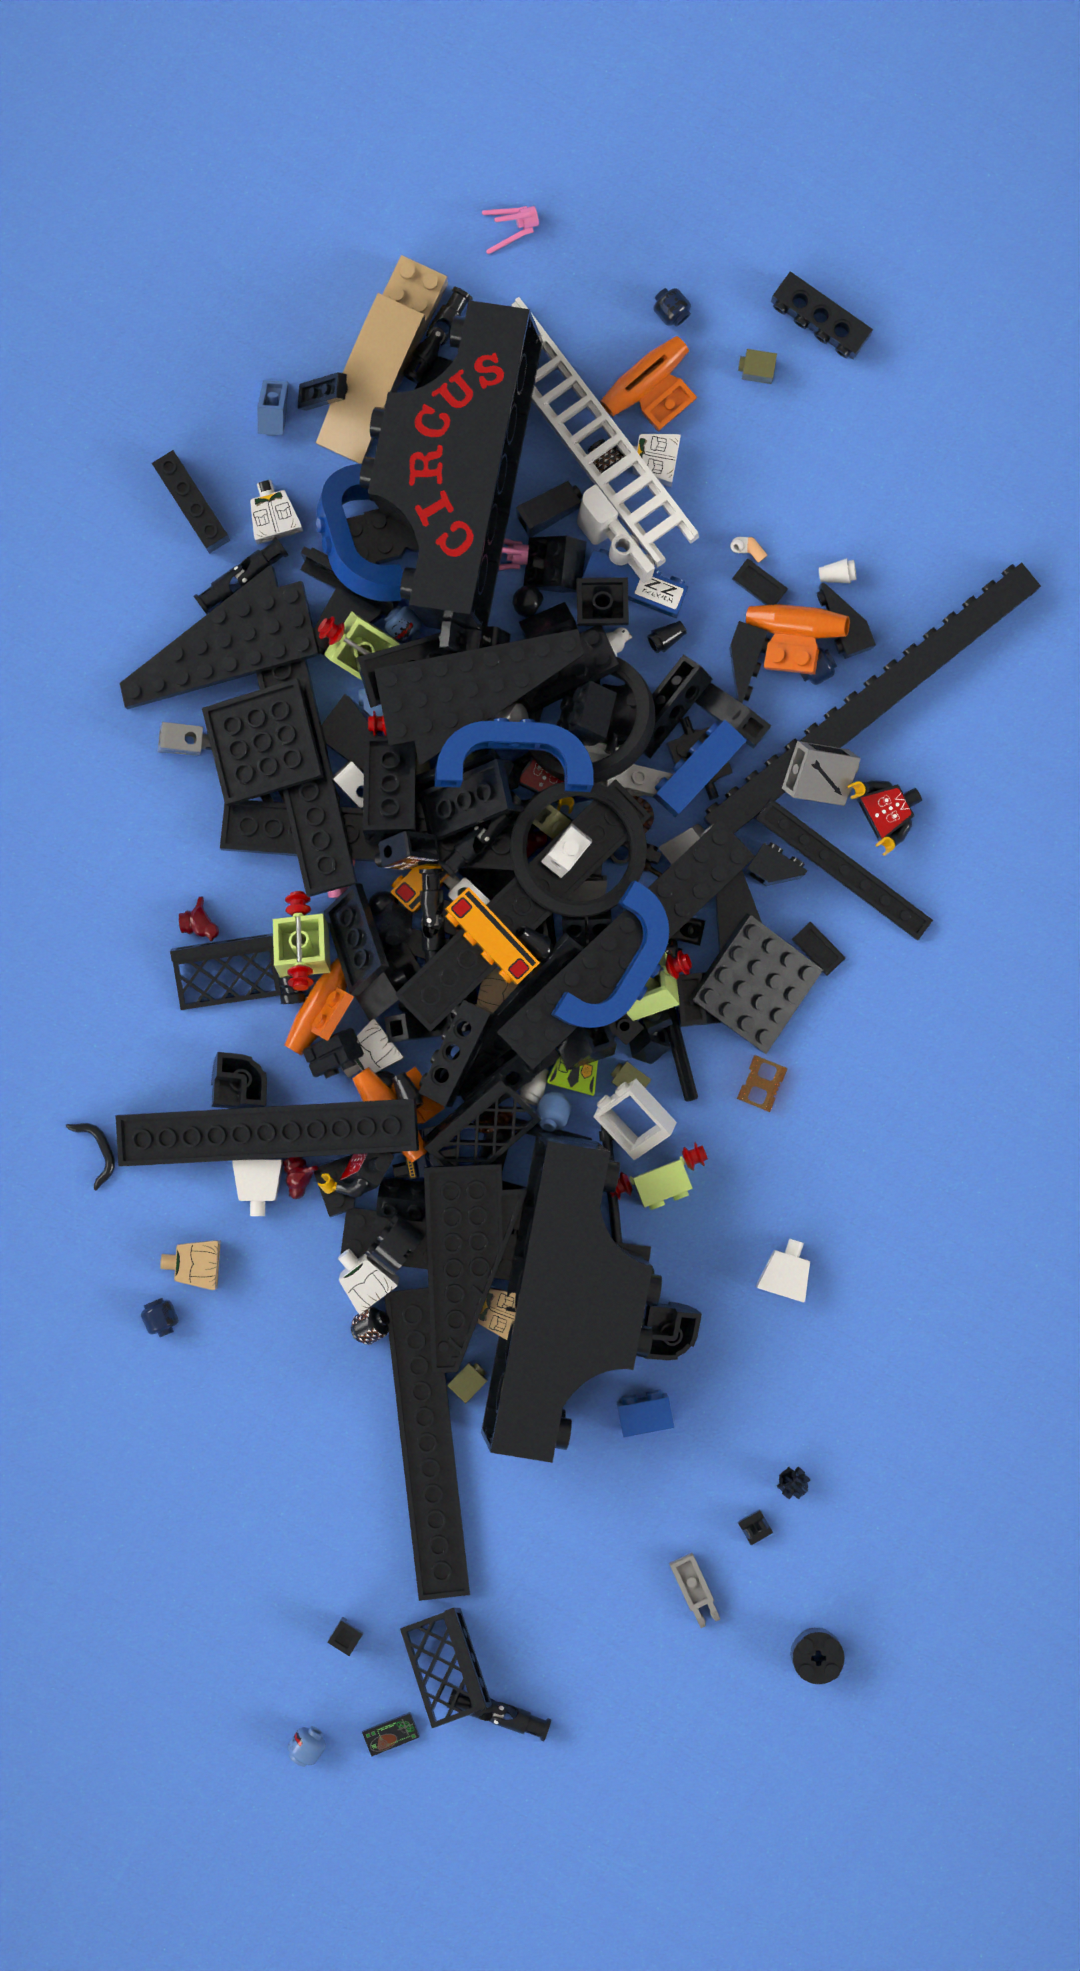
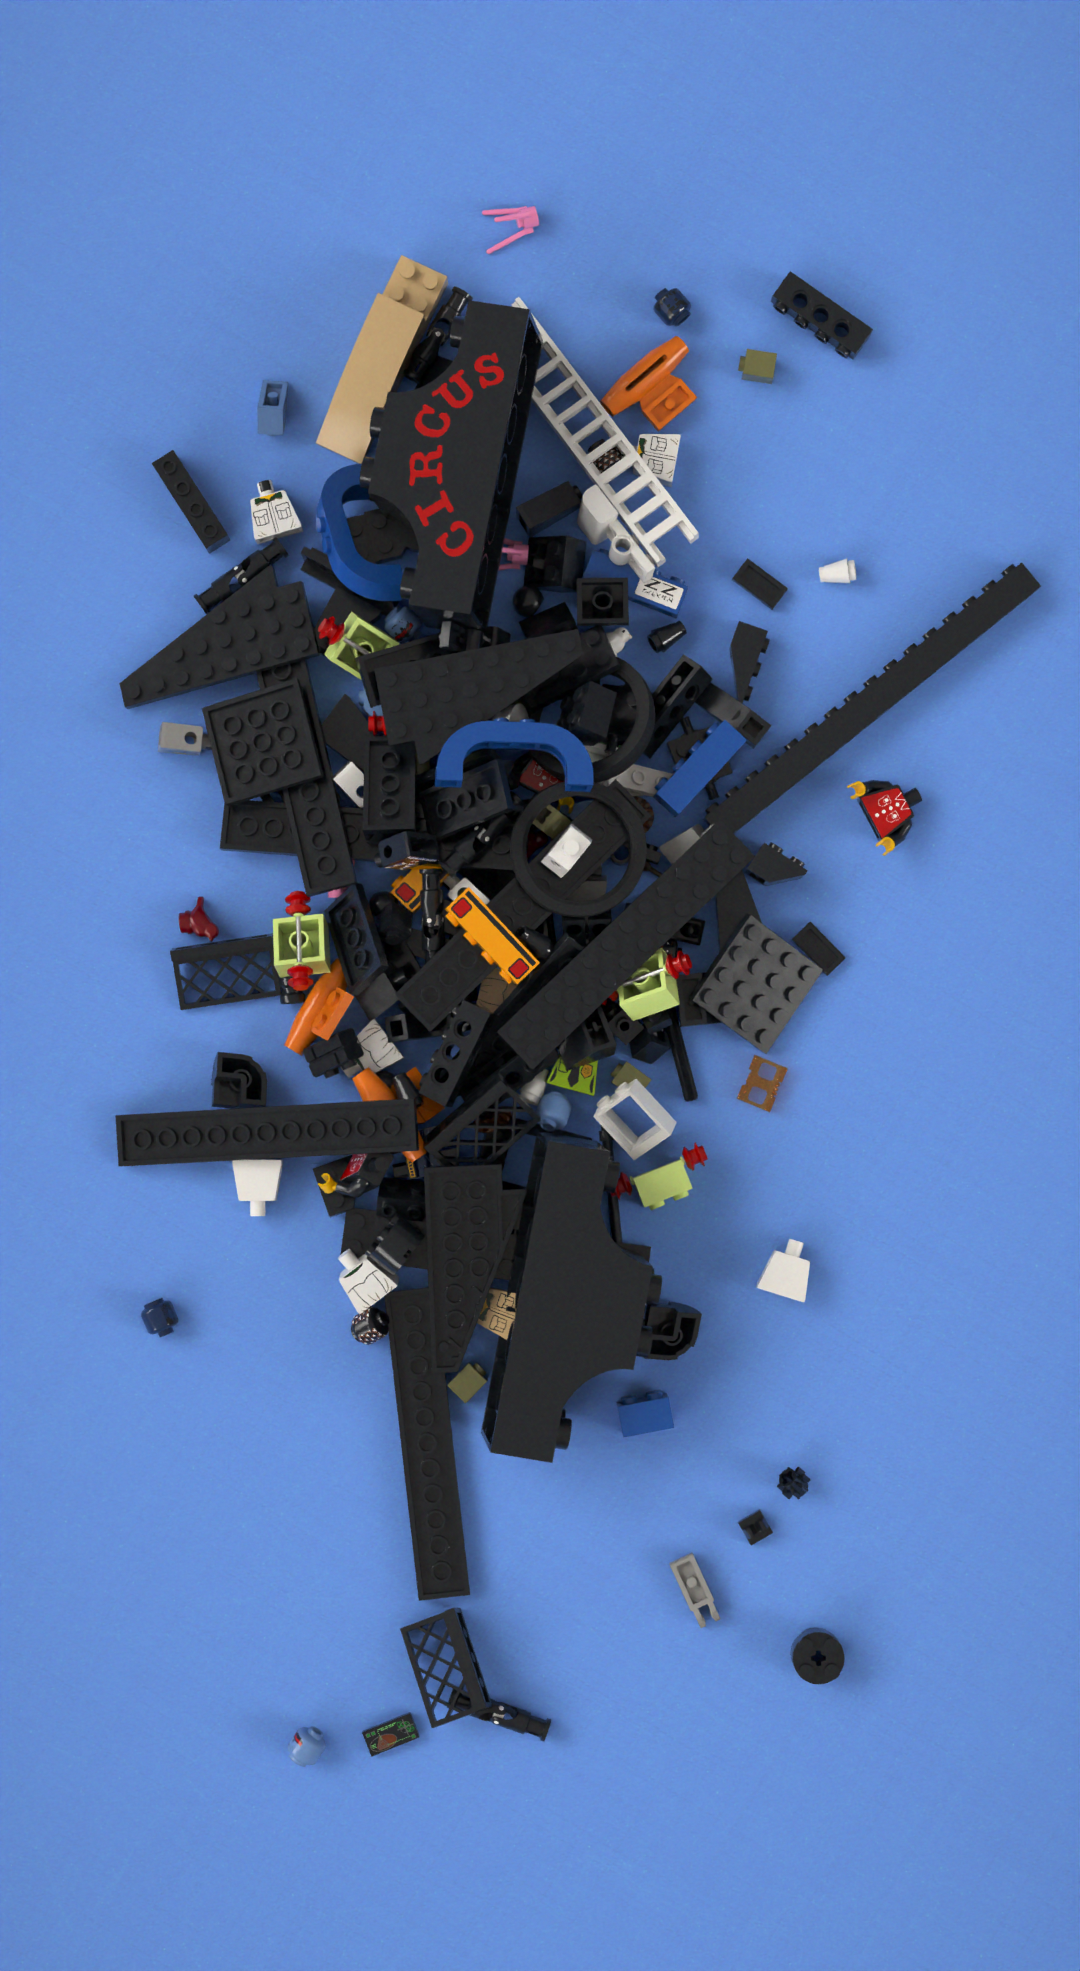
black animal [66,1123,115,1191] -> none
tan torso [161,1240,221,1290] -> none
dark red animal [283,1157,318,1199] -> none
black plate [298,372,348,411] -> none
black panel [327,1617,363,1656] -> none
blue arch [551,881,669,1028] -> none
arm [730,537,768,563] -> none
orange plate [746,604,850,675] -> none
black tile [755,798,933,941] -> none
light grey brick [782,741,861,806] -> none
dark blue head [800,647,837,685] -> none
black slope [817,583,876,659] -> none

